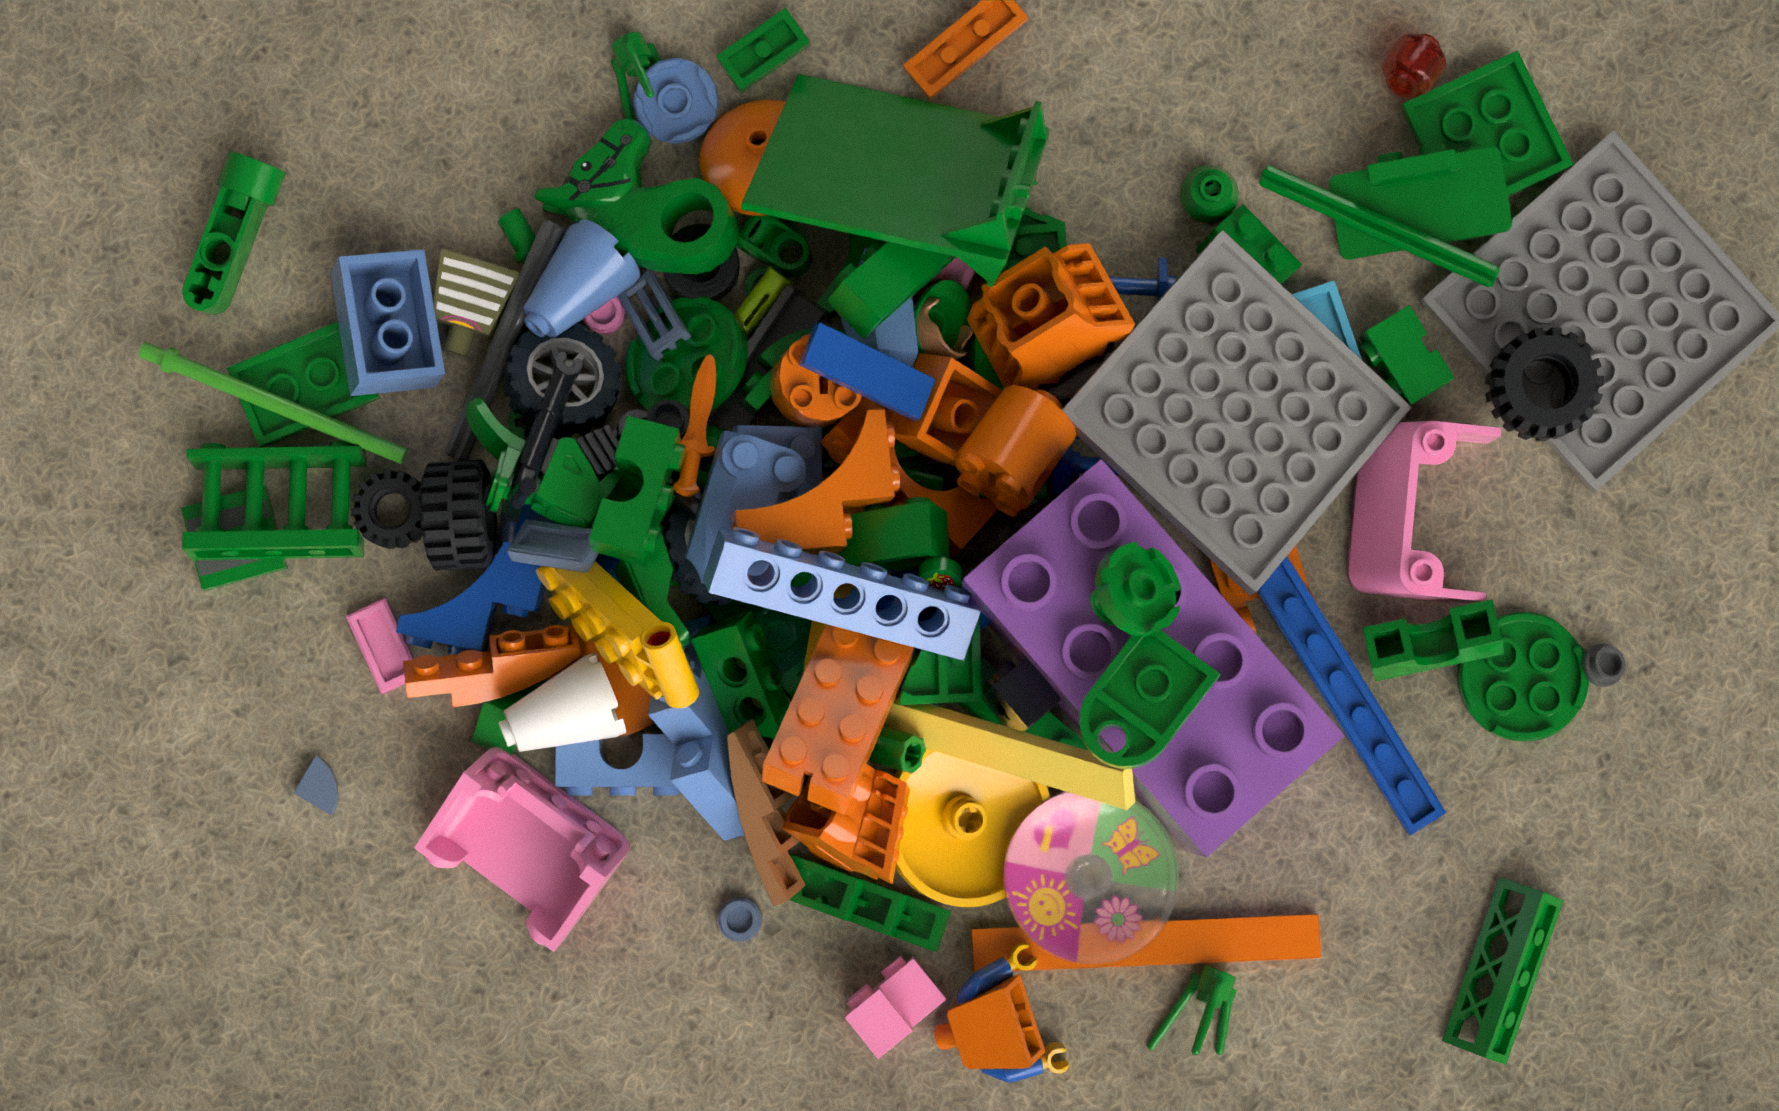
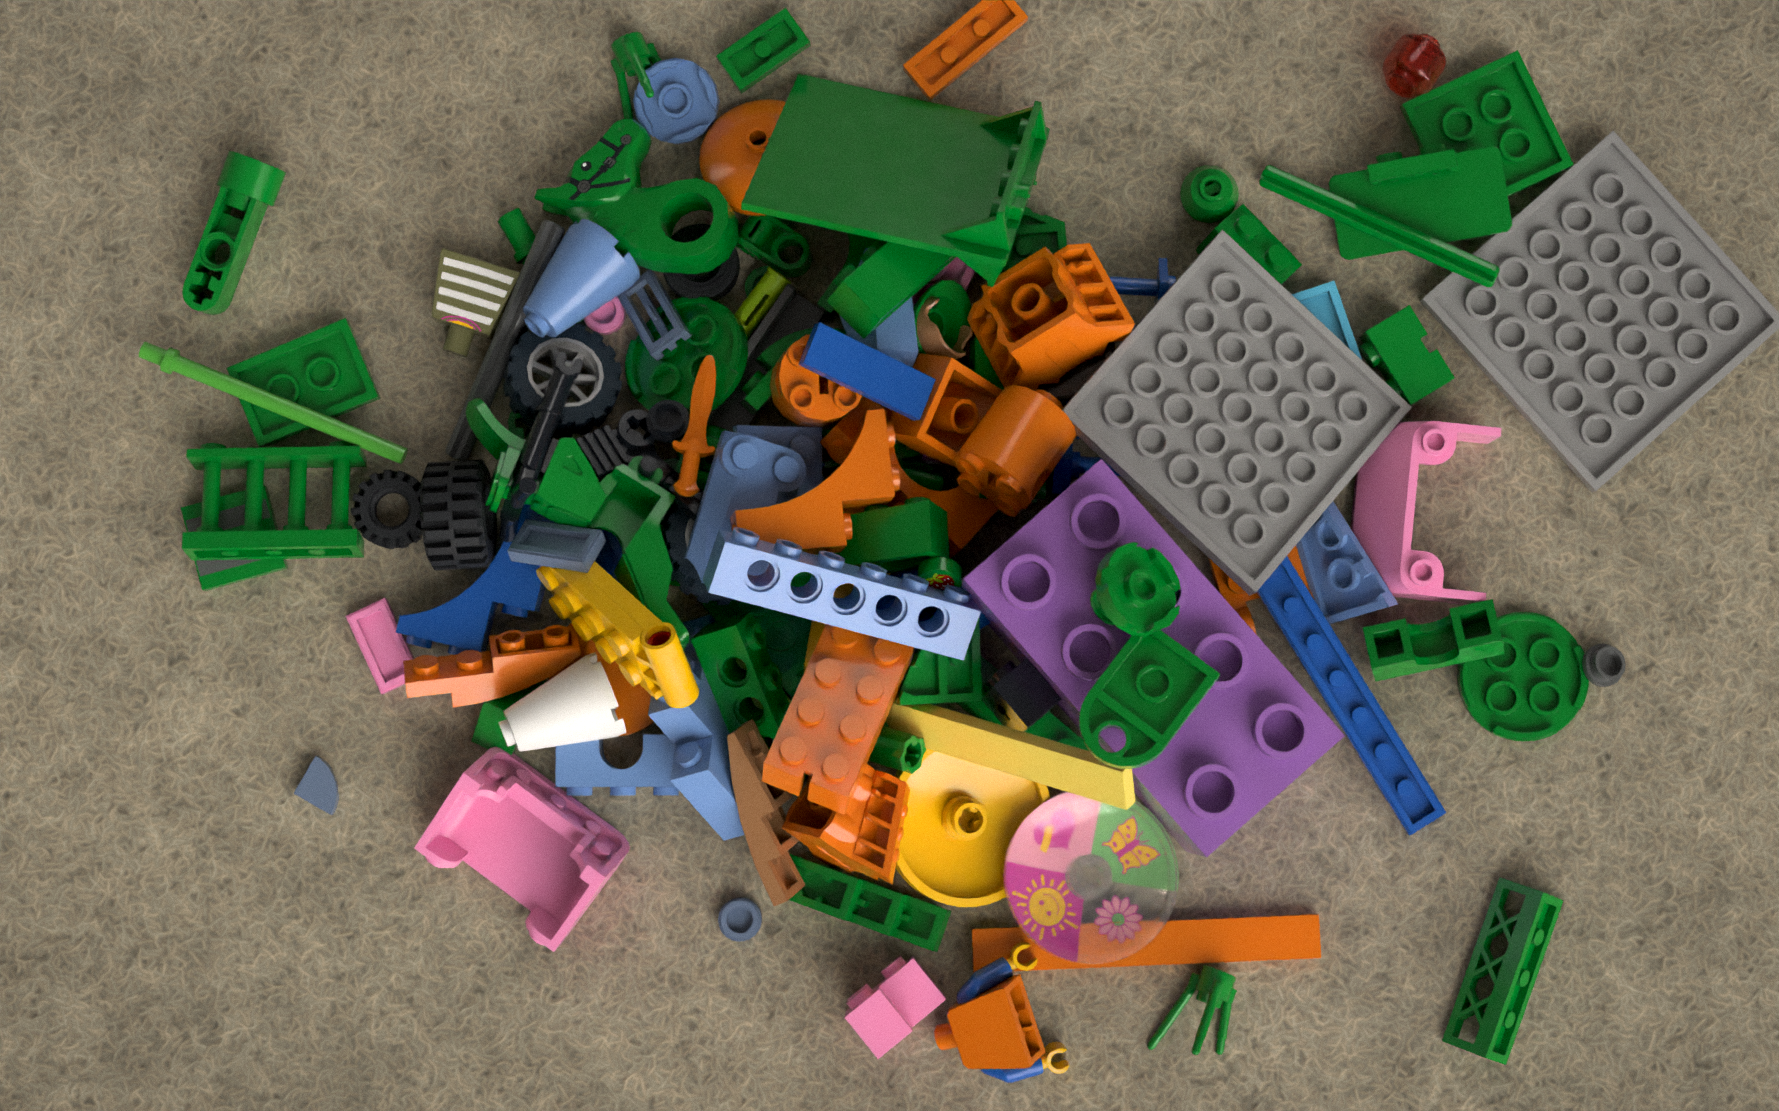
medium blue brick [330,250,445,396] -> none
green arch [589,415,686,565] -> none
black tyre [1485,327,1604,441] -> none
none -> medium blue wing [1296,501,1398,624]

